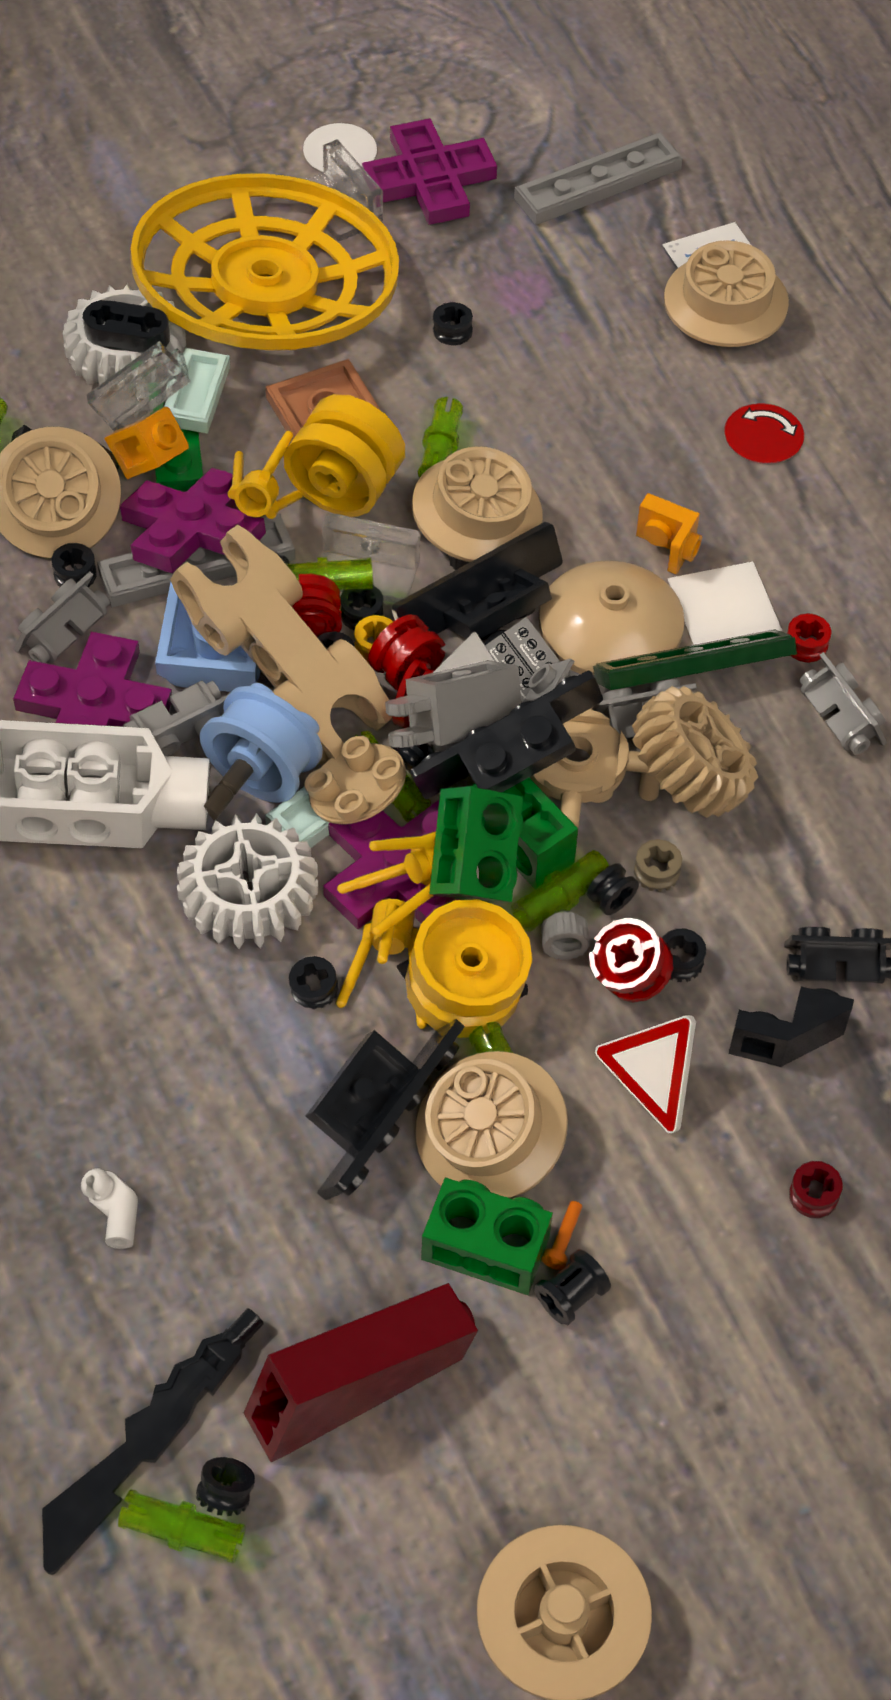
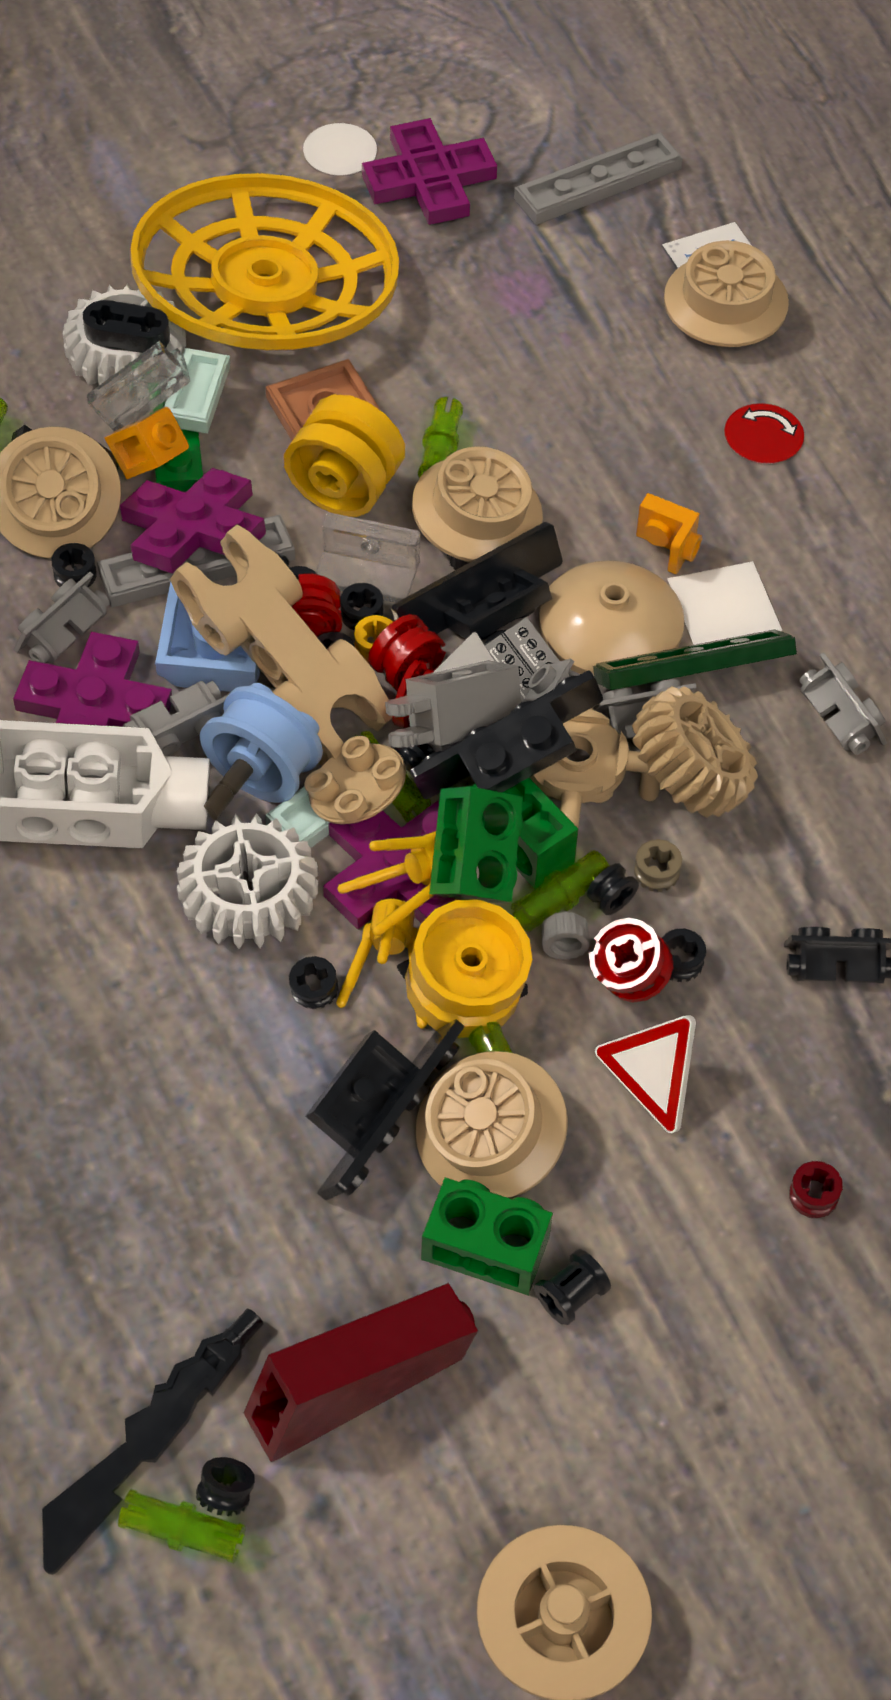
white arm [81,1168,138,1249] -> none
yellow plant [227,431,304,519] -> none
clear neon green pin [286,557,373,590] -> none
clear panel [305,139,383,241] -> none
black bush [433,302,473,346] -> none
orange piece [541,1201,583,1270] -> none
black slope [728,986,854,1067] -> none
red bush [787,613,832,663] -> none

